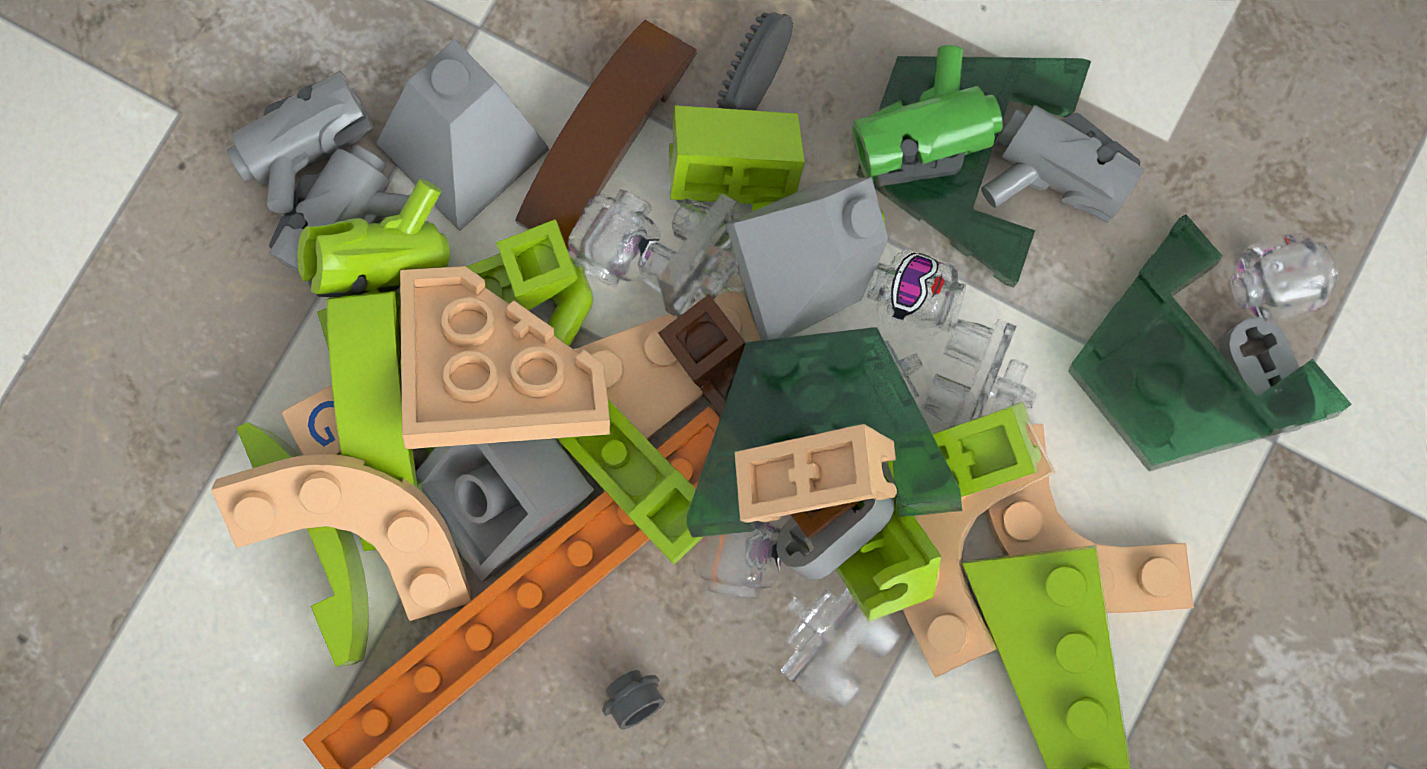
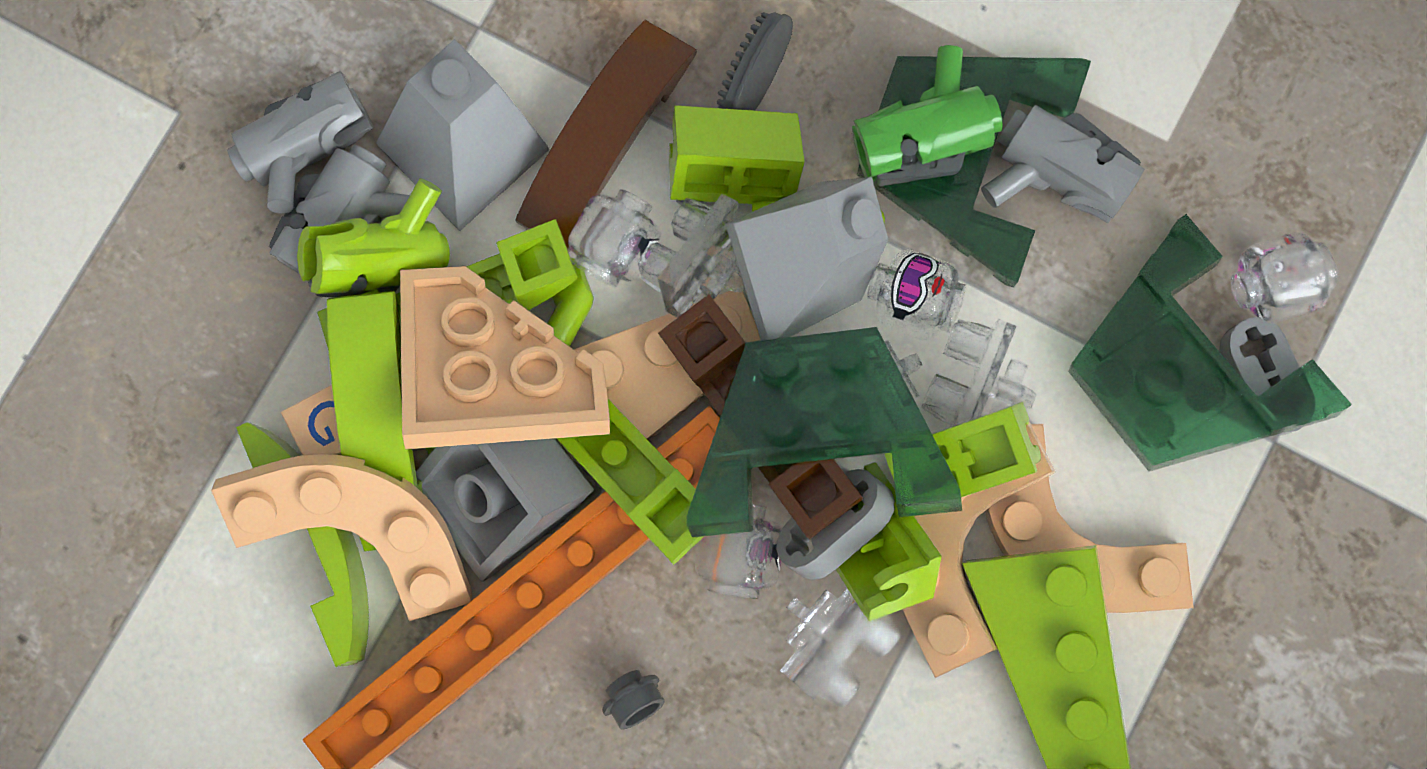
light nougat hinge [735,424,897,523] -> none

